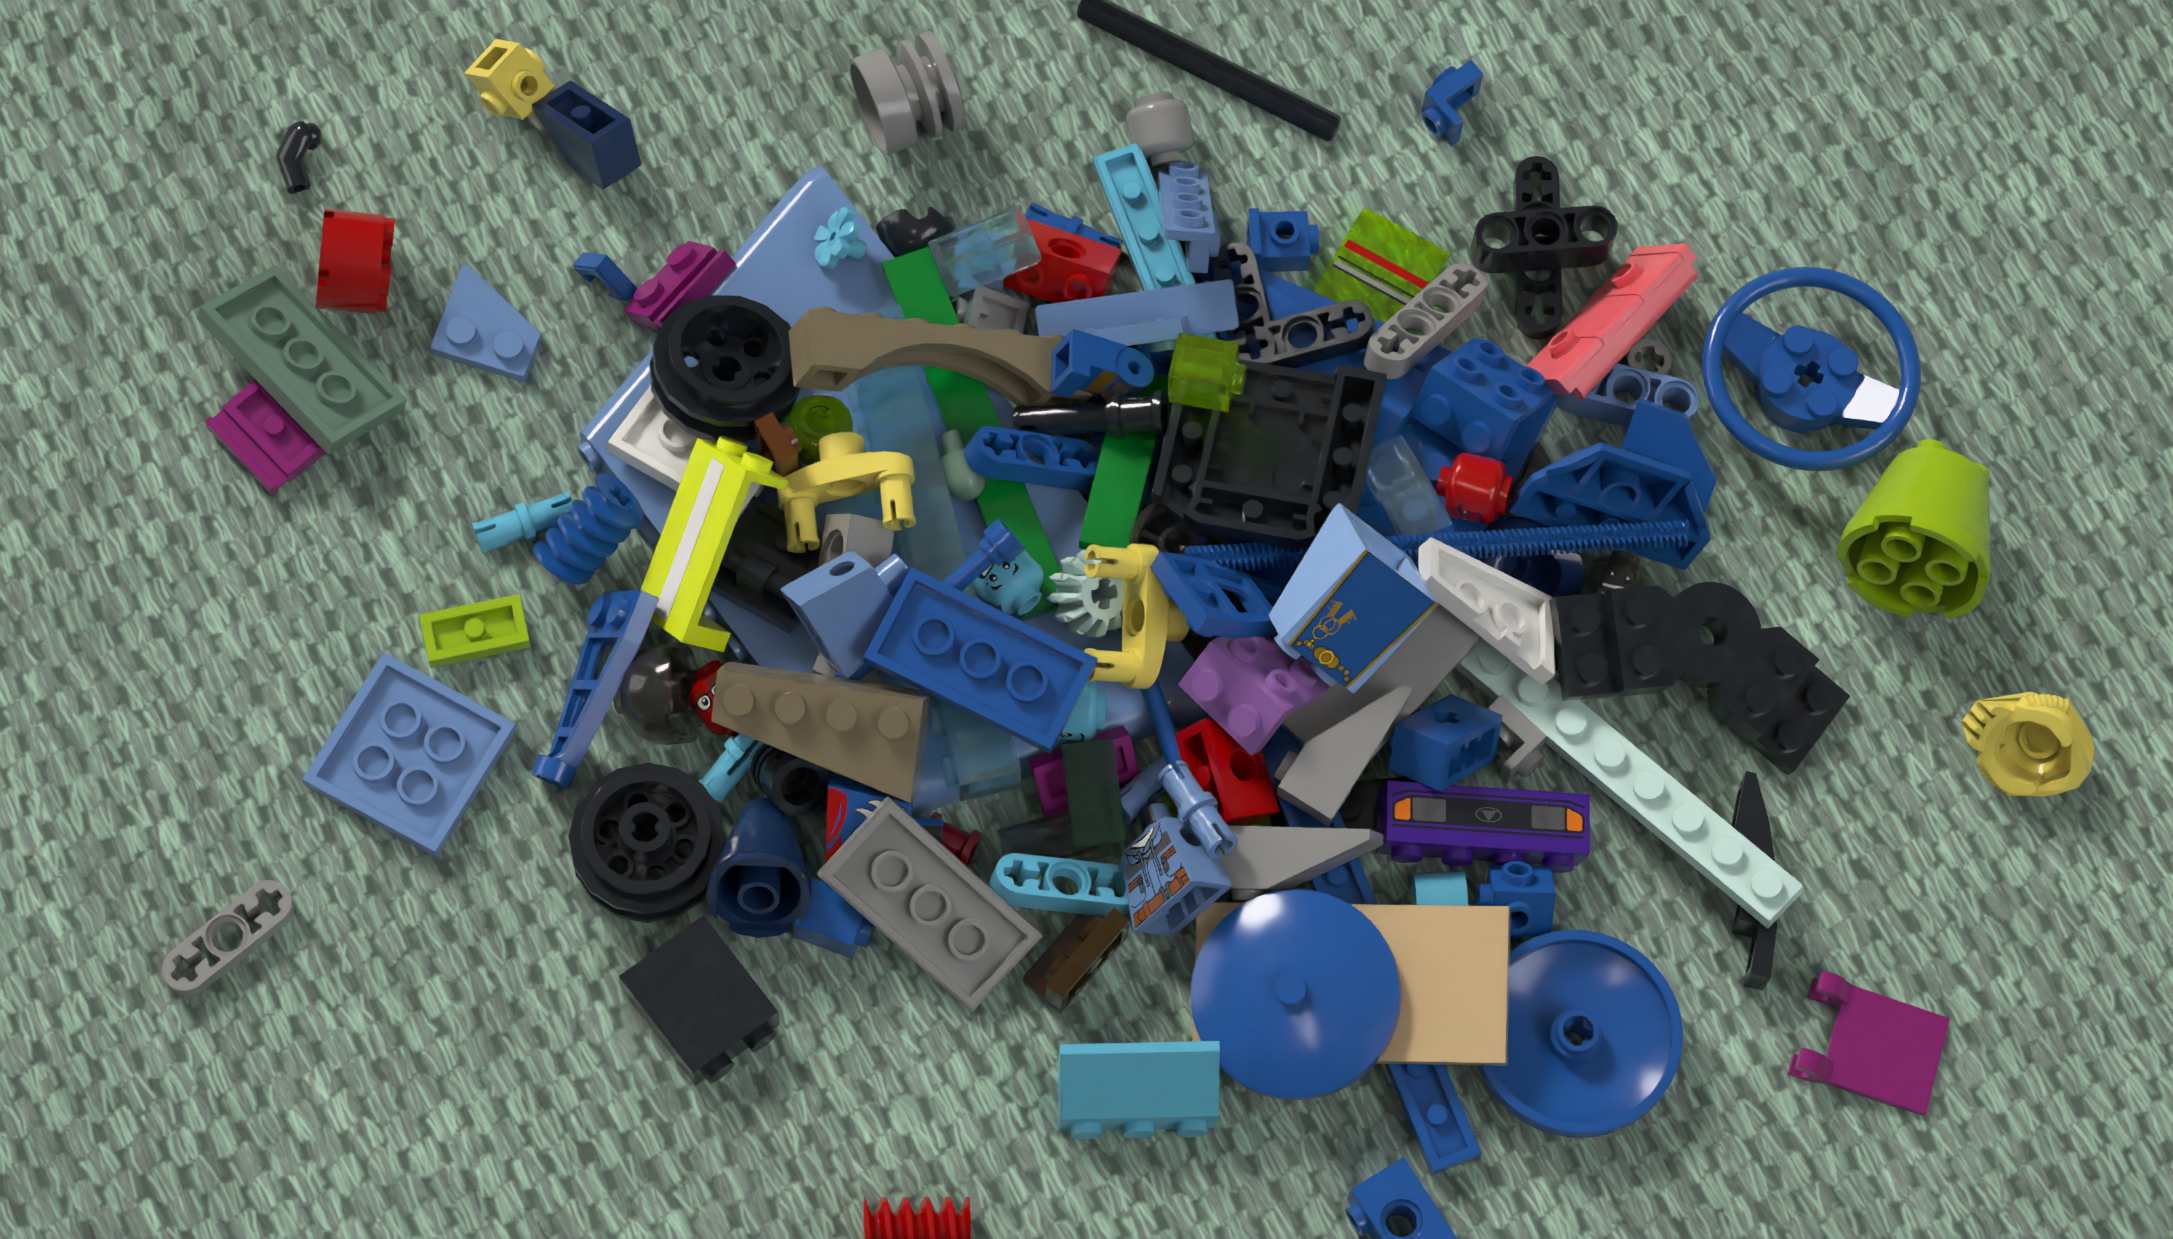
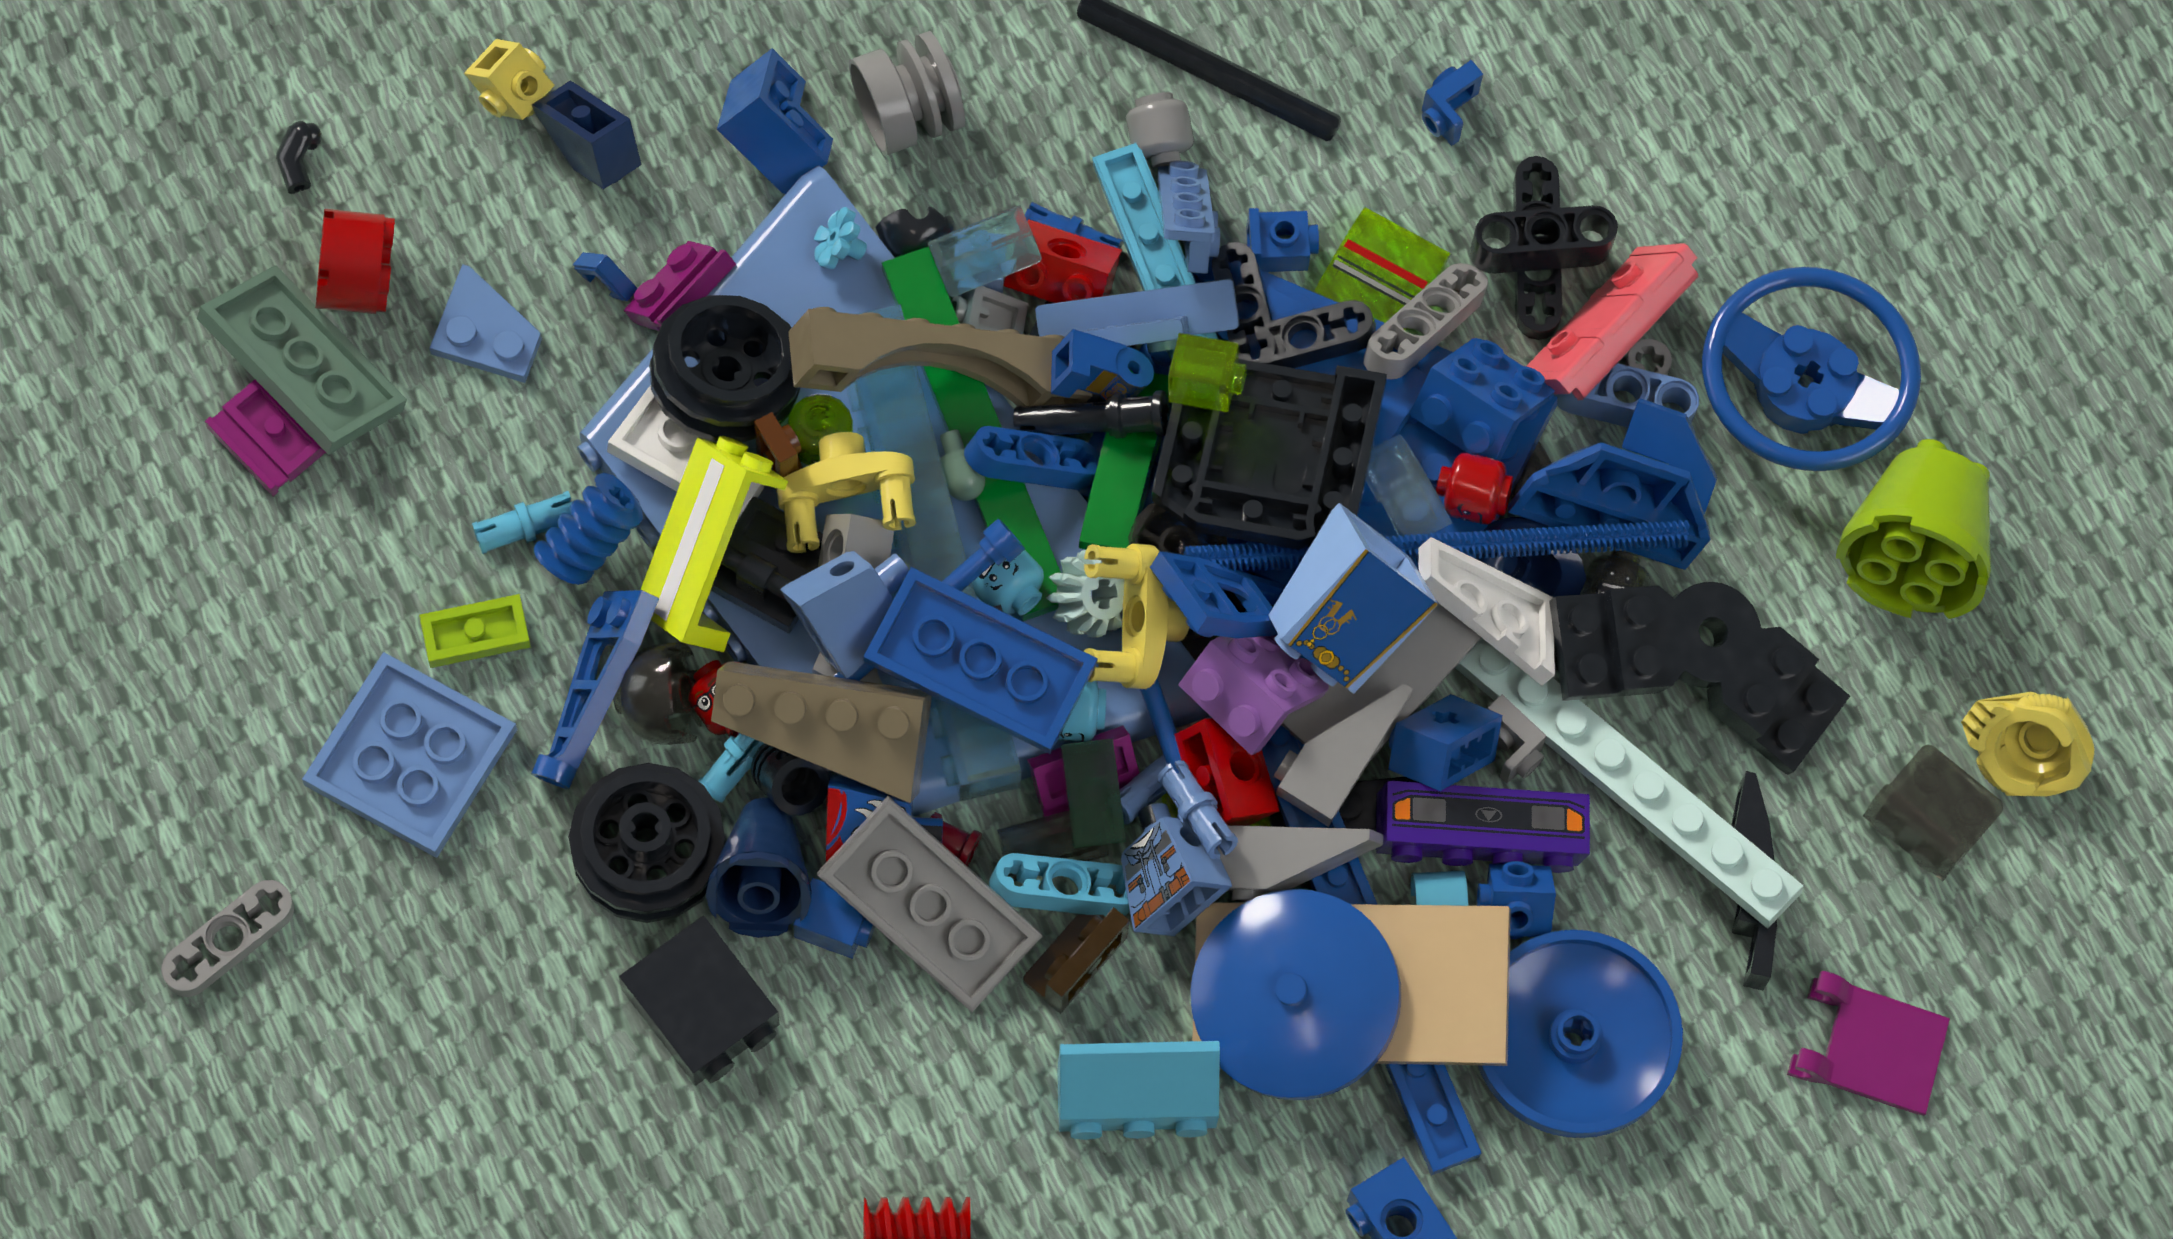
none -> blue panel [717,48,833,194]
none -> clear smoke bracket [1863,745,2003,881]

